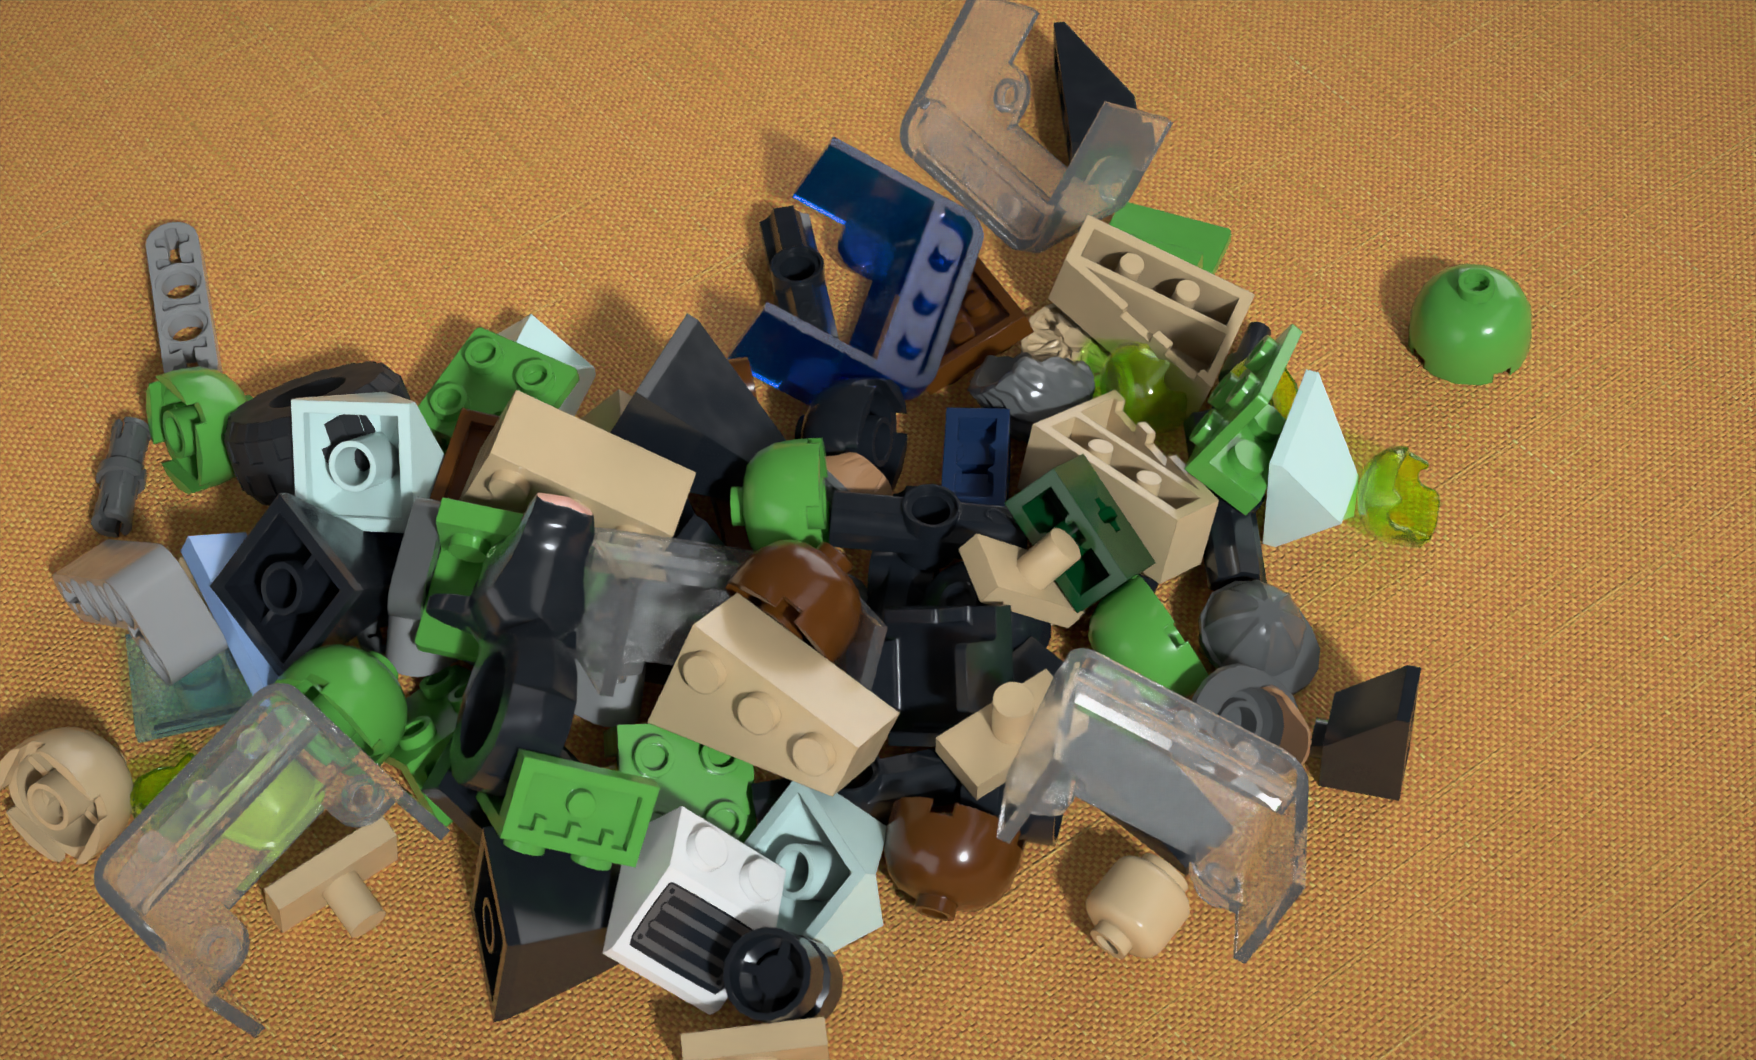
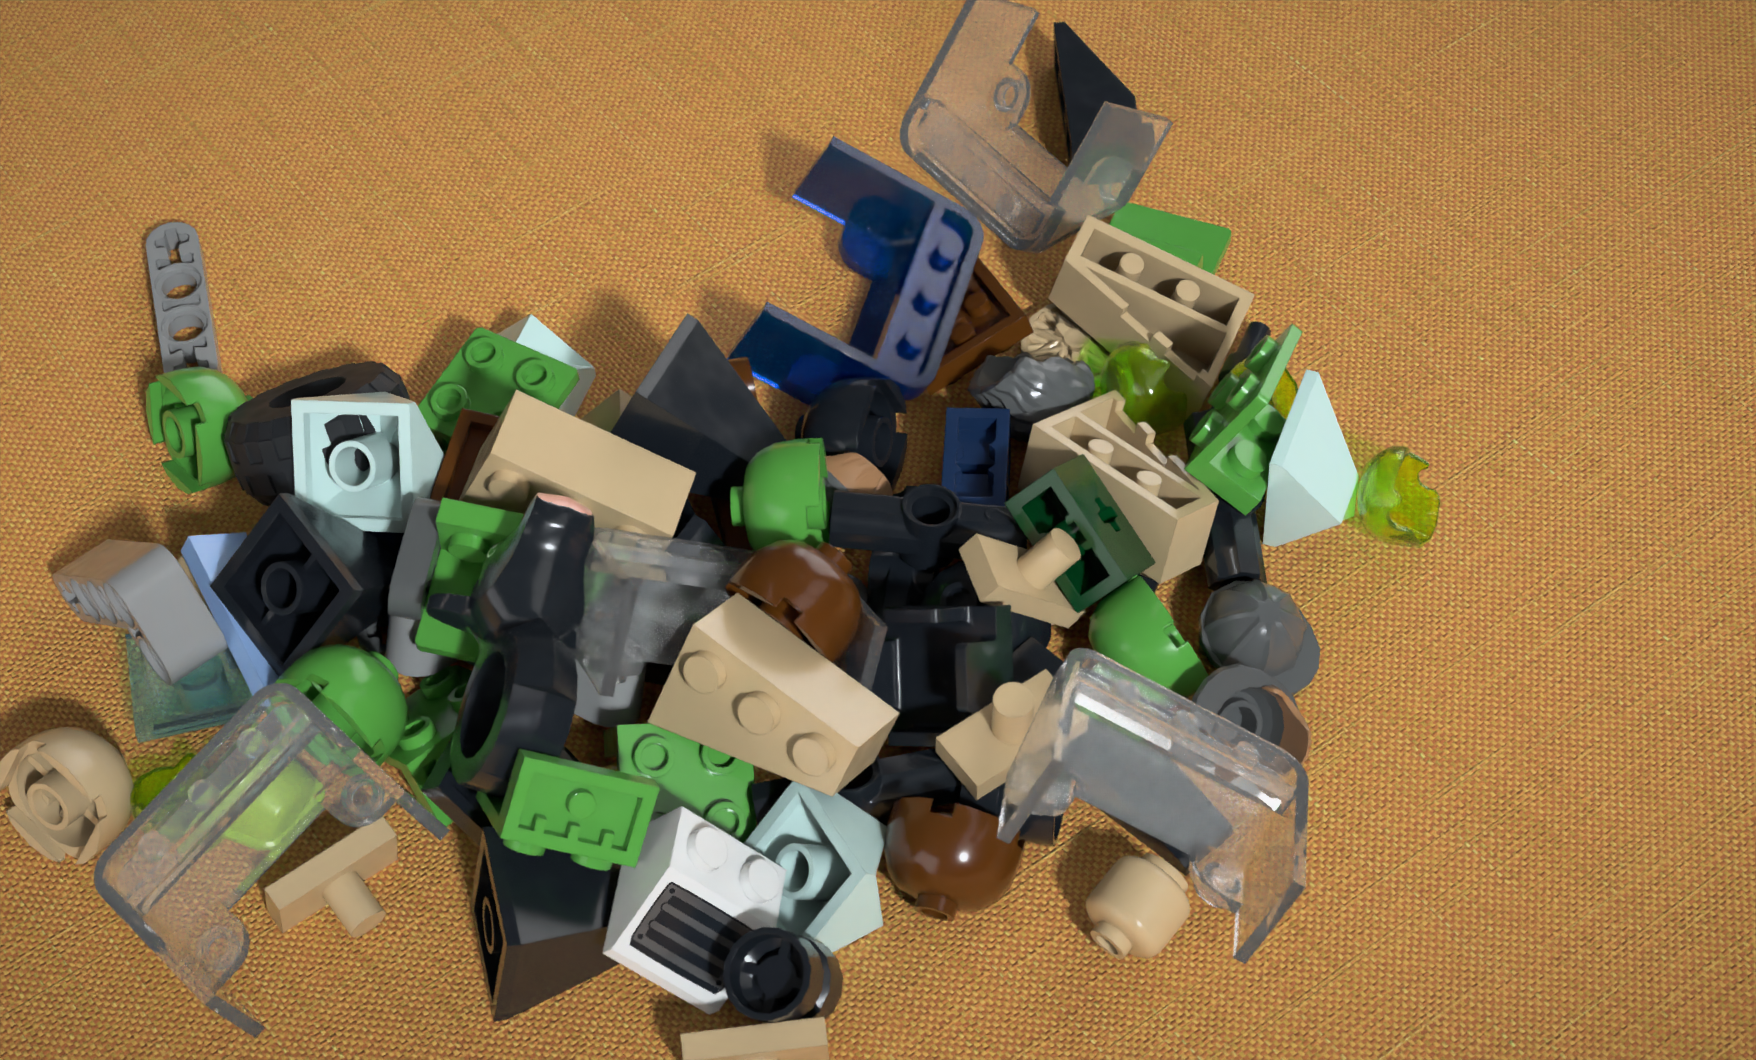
dark grey pin [91,417,151,538] -> none
black piece [759,205,840,368] -> none
black slope [1309,665,1421,801] -> none
bright green cylinder [1408,263,1532,386] -> none

